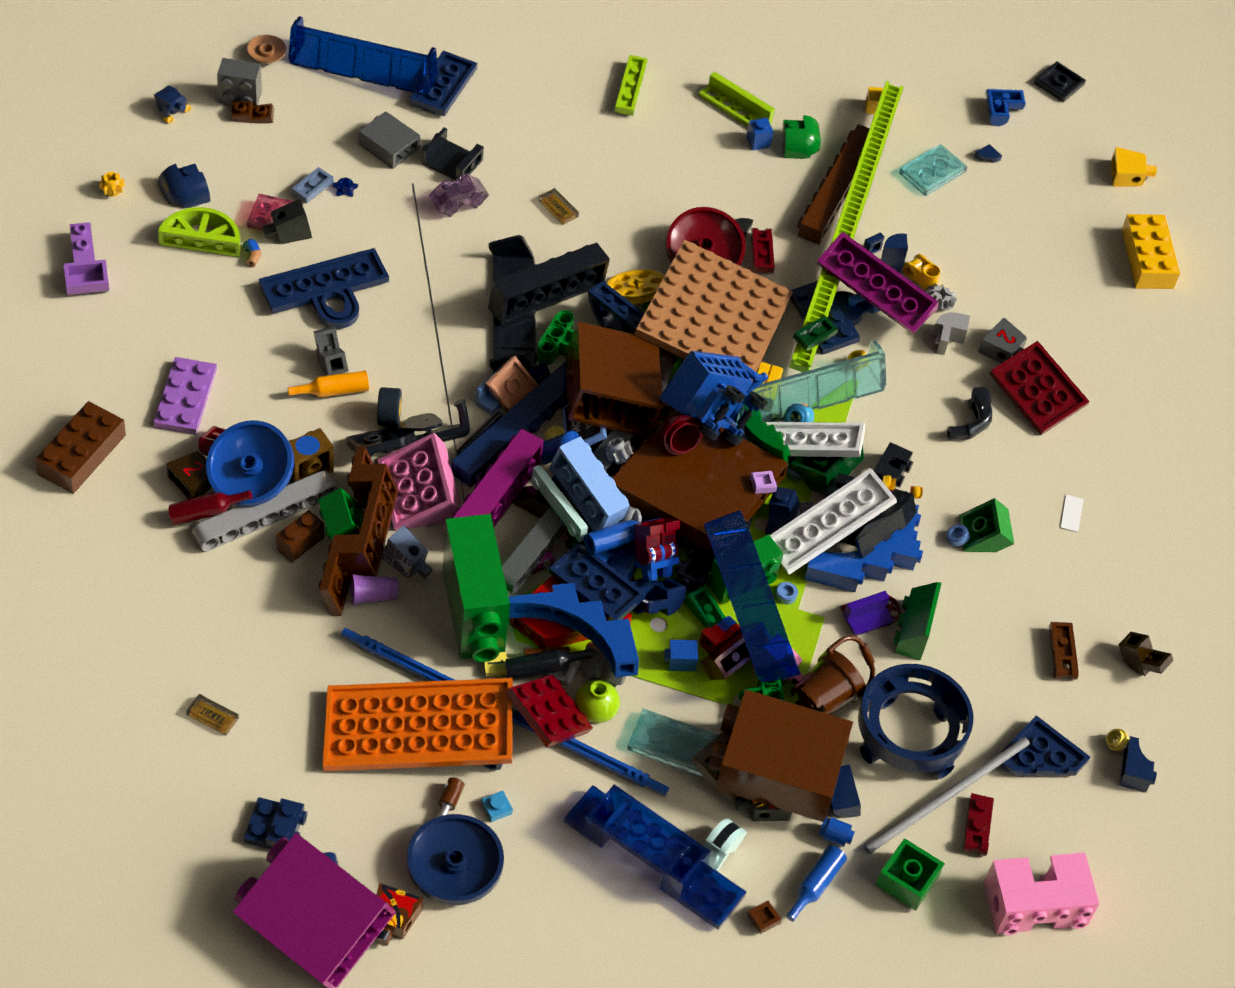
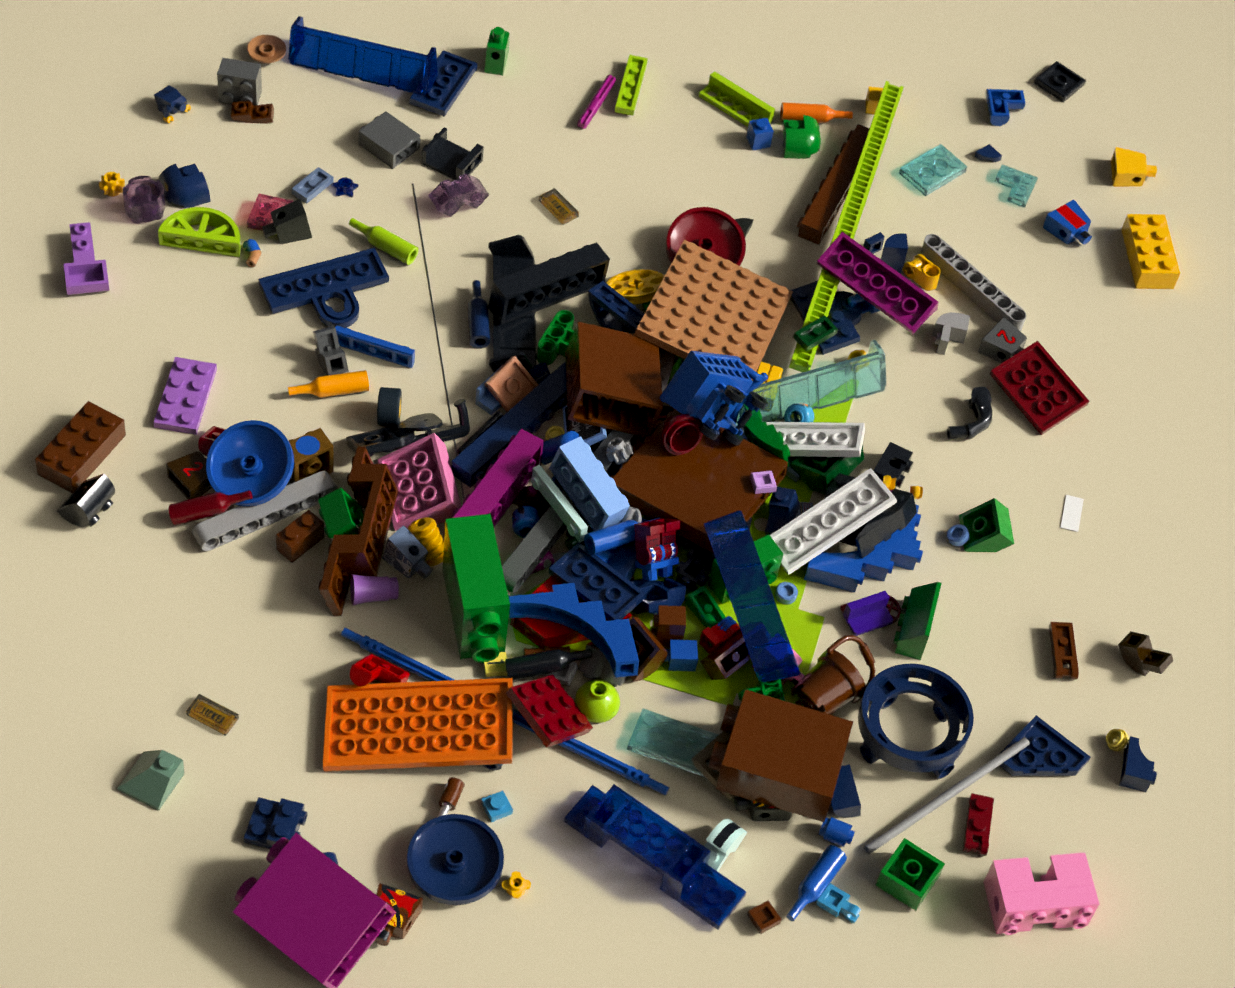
dark red plate [751,228,775,273] -> none
light grey gear [926,283,957,310] -> none
none -> black brick [57,474,115,527]
none -> sand green slope [118,750,184,811]
none -> clear purple brick [123,176,165,224]
none -> blue plate [335,325,415,368]
none -> lime piece [349,218,419,265]
none -> red brick [349,654,410,686]
none -> yellow piece [408,517,444,566]
none -> dark blue piece [468,280,490,349]
none -> green torso [484,27,510,75]
none -> yellow plate [502,871,531,899]
none -> blue head [512,506,540,538]
none -> magenta axle [577,75,616,129]
none -> reddish brown brick [629,617,667,681]
none -> reddish brown brick [650,605,686,648]
none -> orange piece [780,102,853,123]
none -> dark azure plate [816,883,861,923]
none -> light grey beam [921,234,1026,331]
none -> clear light blue plate [995,164,1038,208]
none -> blue torso [1043,199,1092,245]

